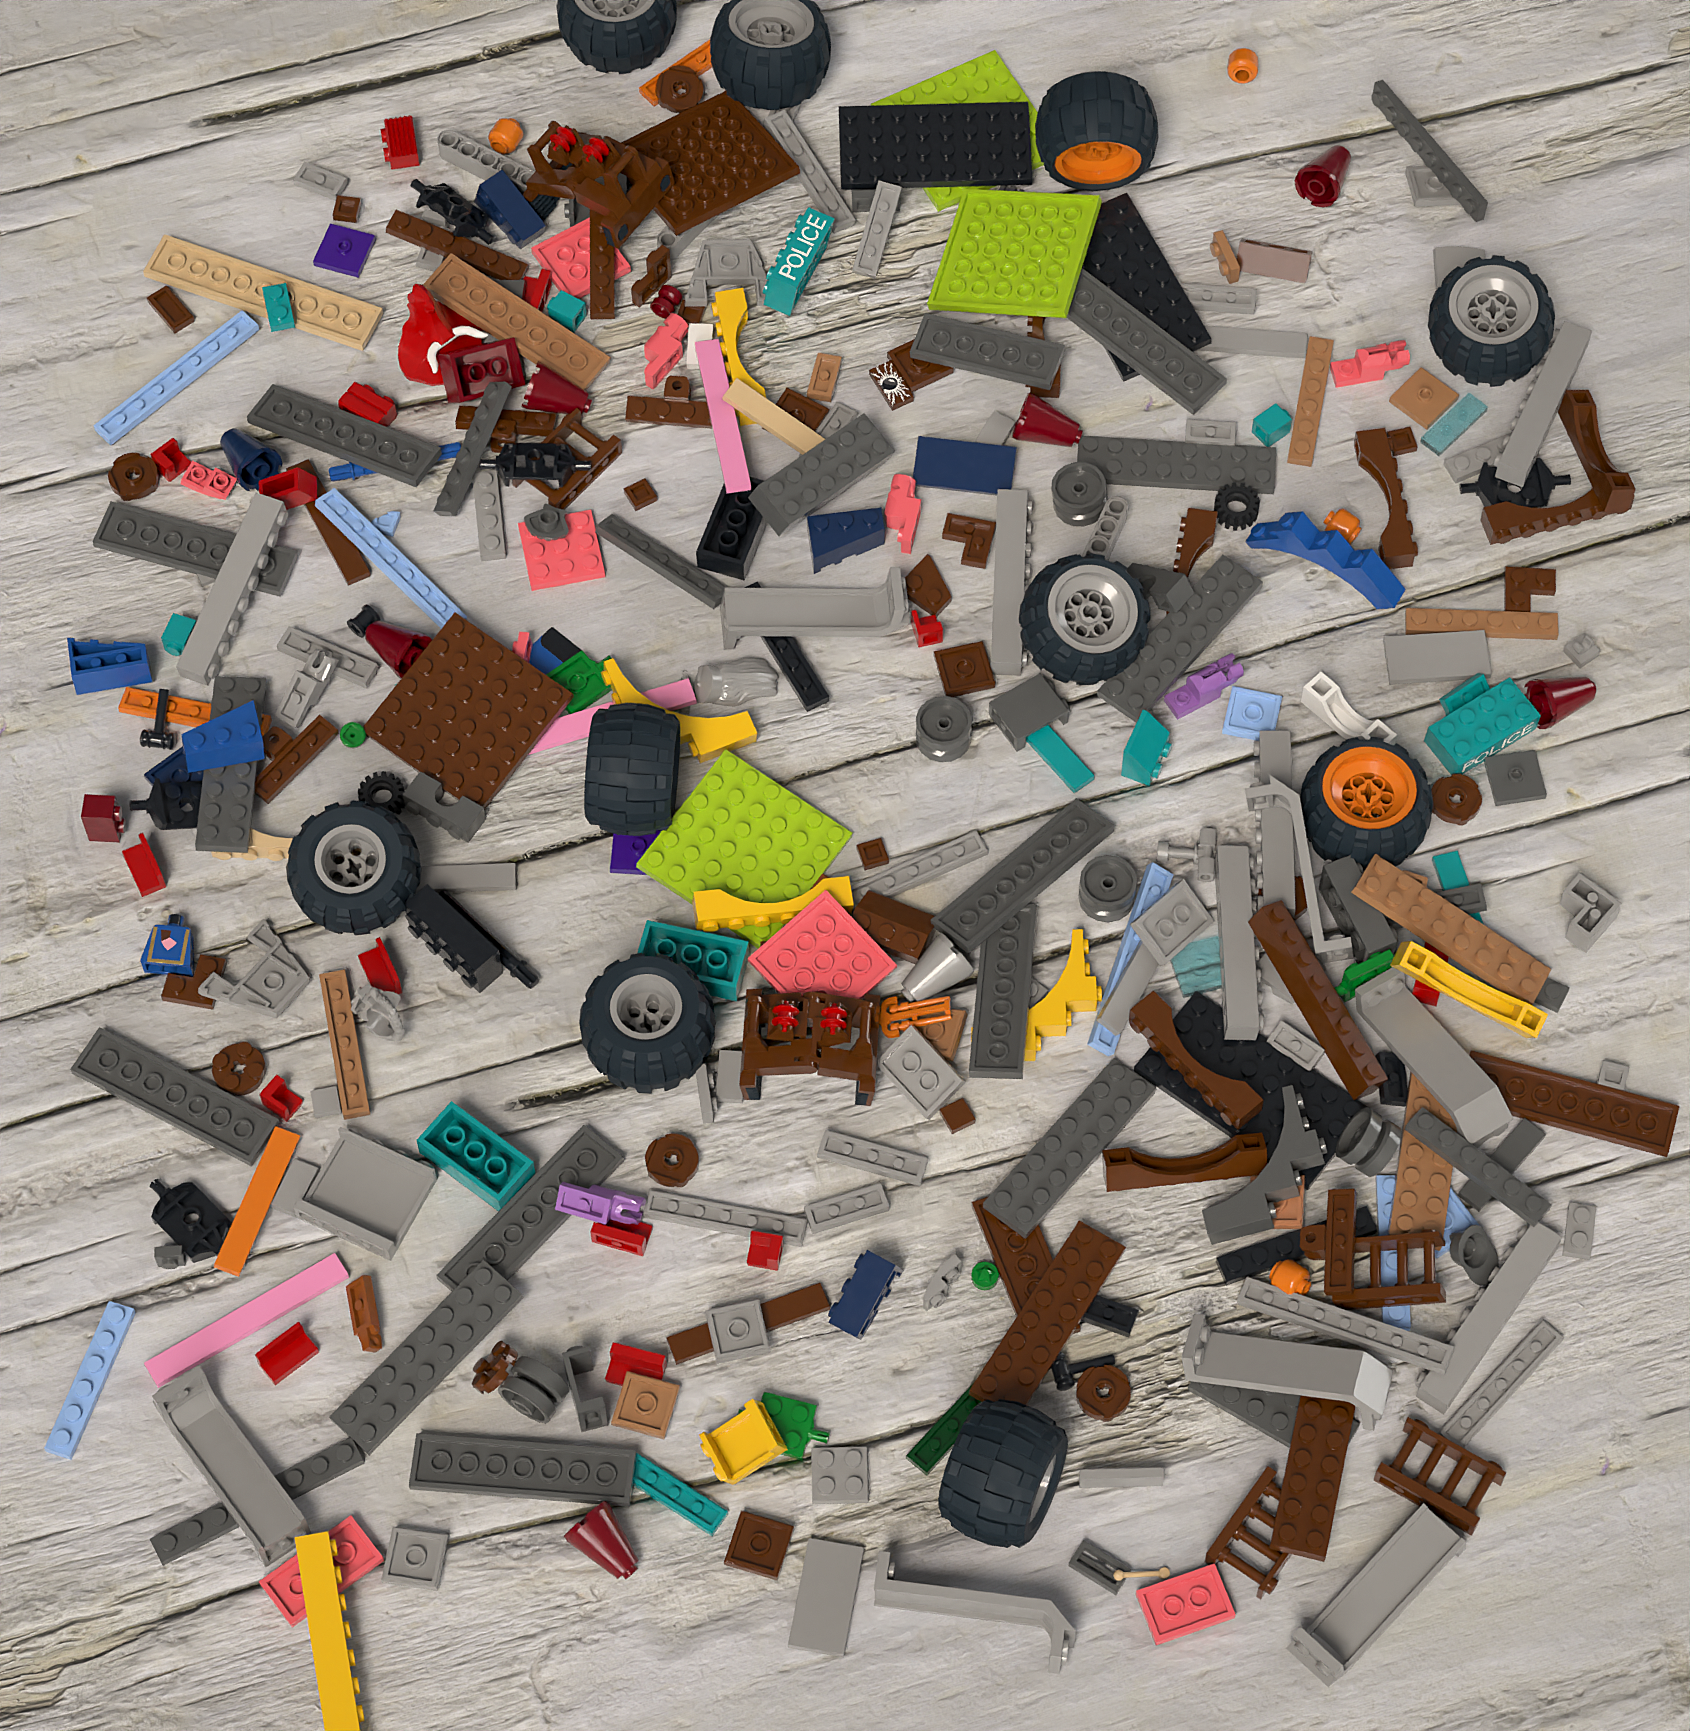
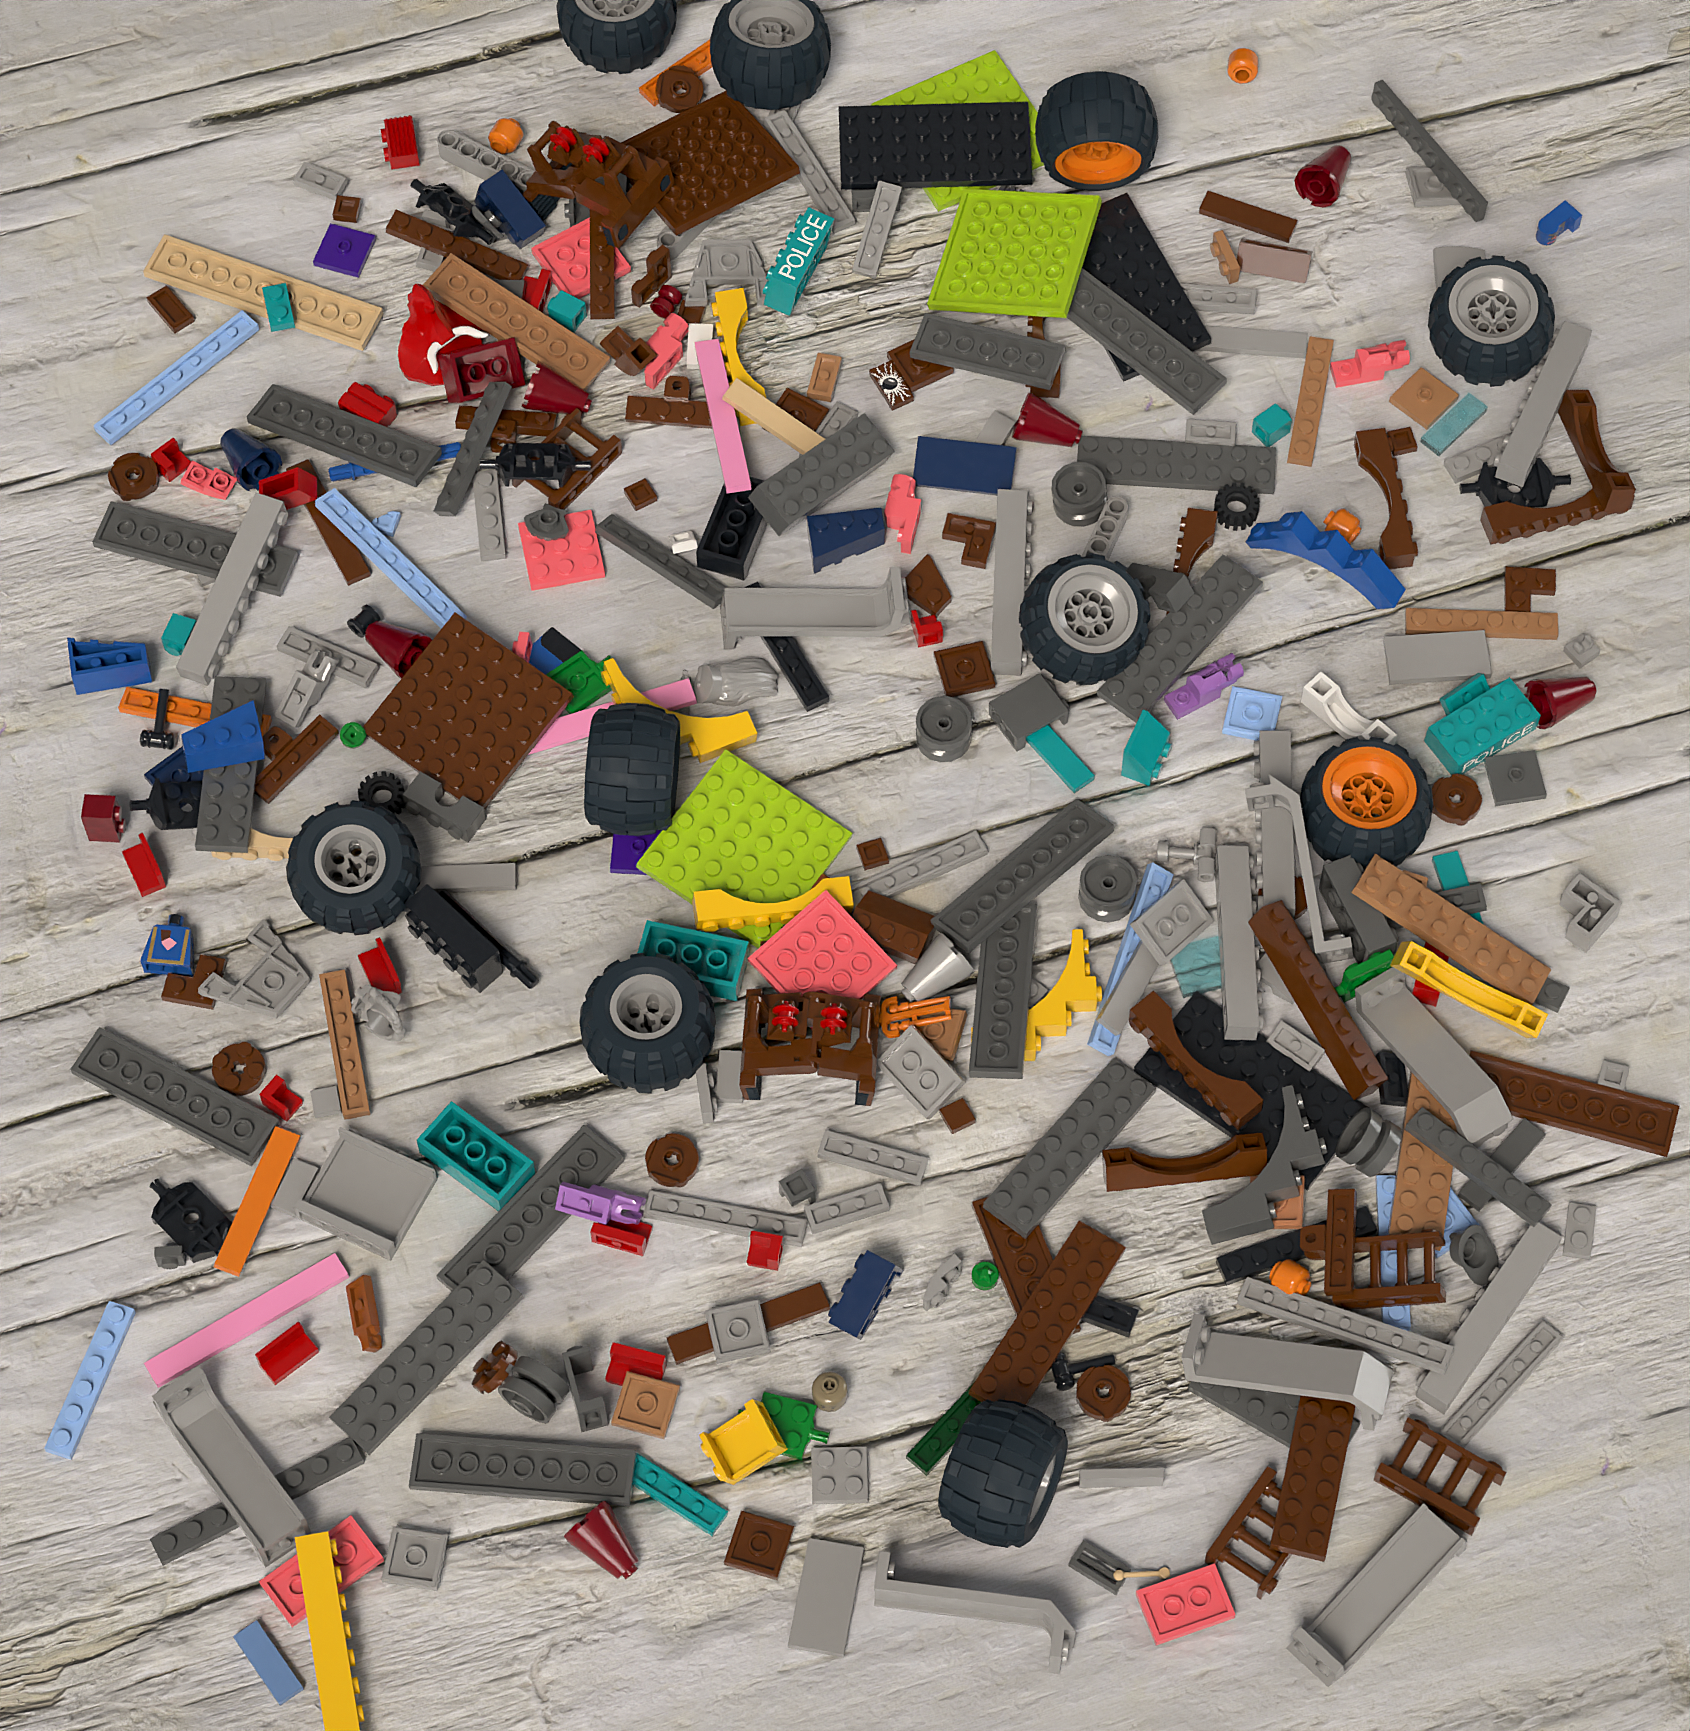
none -> medium blue tile [233,1620,304,1706]
none -> dark grey animal [472,205,504,238]
none -> reddish brown brick [599,326,657,376]
none -> white tile [668,530,698,554]
none -> dark grey panel [778,1169,816,1207]
none -> dark tan head [812,1372,848,1412]
none -> reddish brown tile [1199,191,1298,243]
none -> blue leg [1536,200,1582,246]

